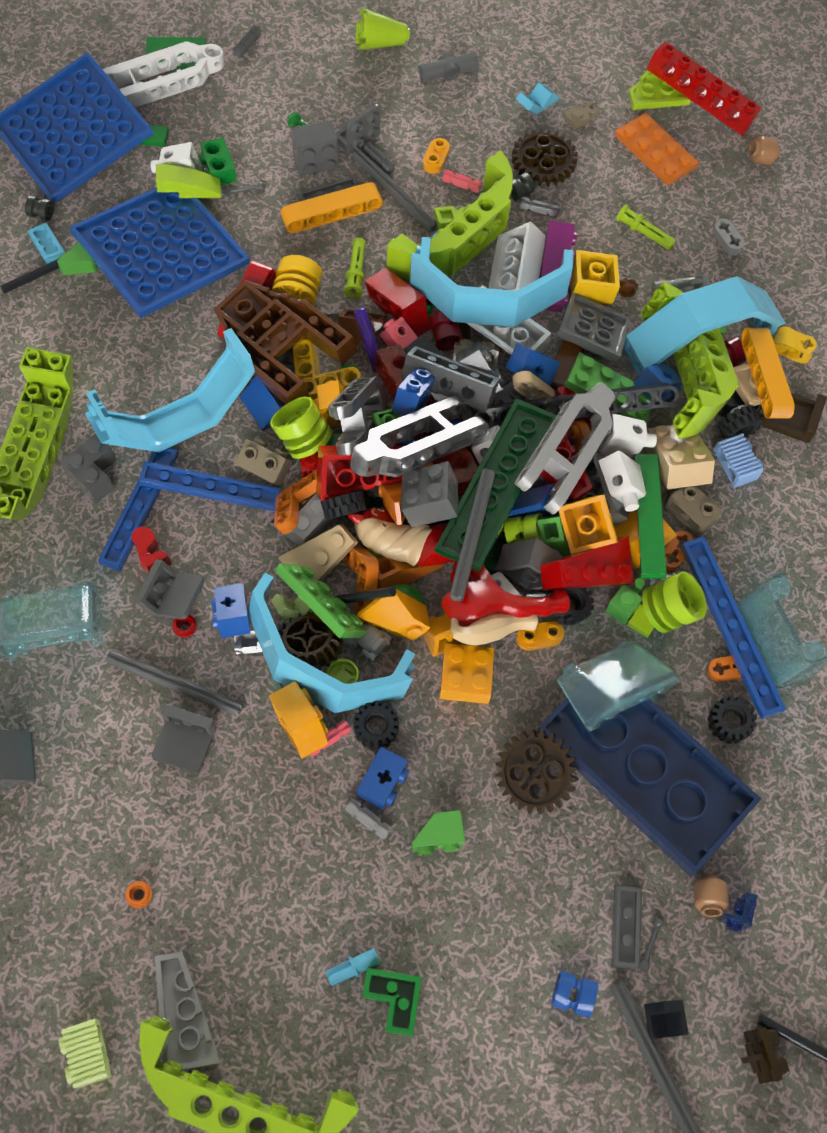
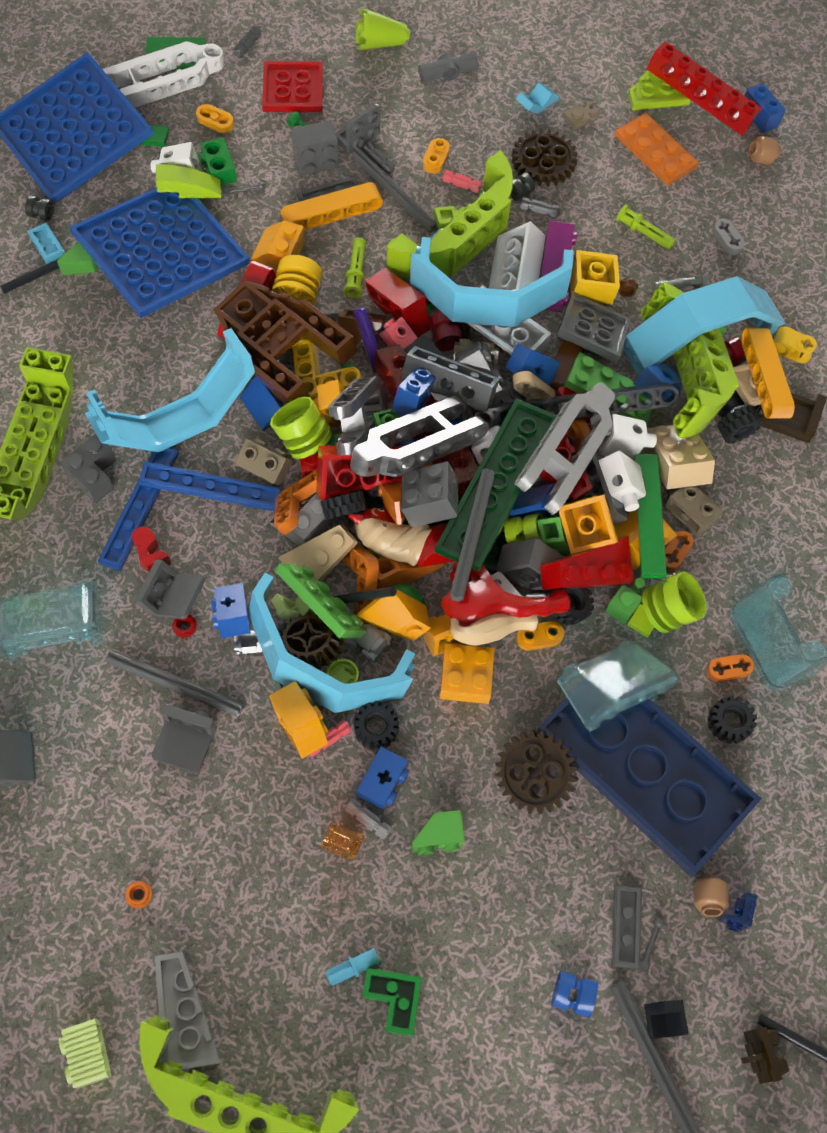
blue plate [681,536,786,719] -> none
light blue brick [713,433,763,488] -> none
none -> light orange plate [196,104,234,133]
none -> light orange slope [250,220,305,270]
none -> red plate [262,61,323,112]
none -> clear orange brick [320,823,365,860]
none -> blue brick [745,83,786,133]

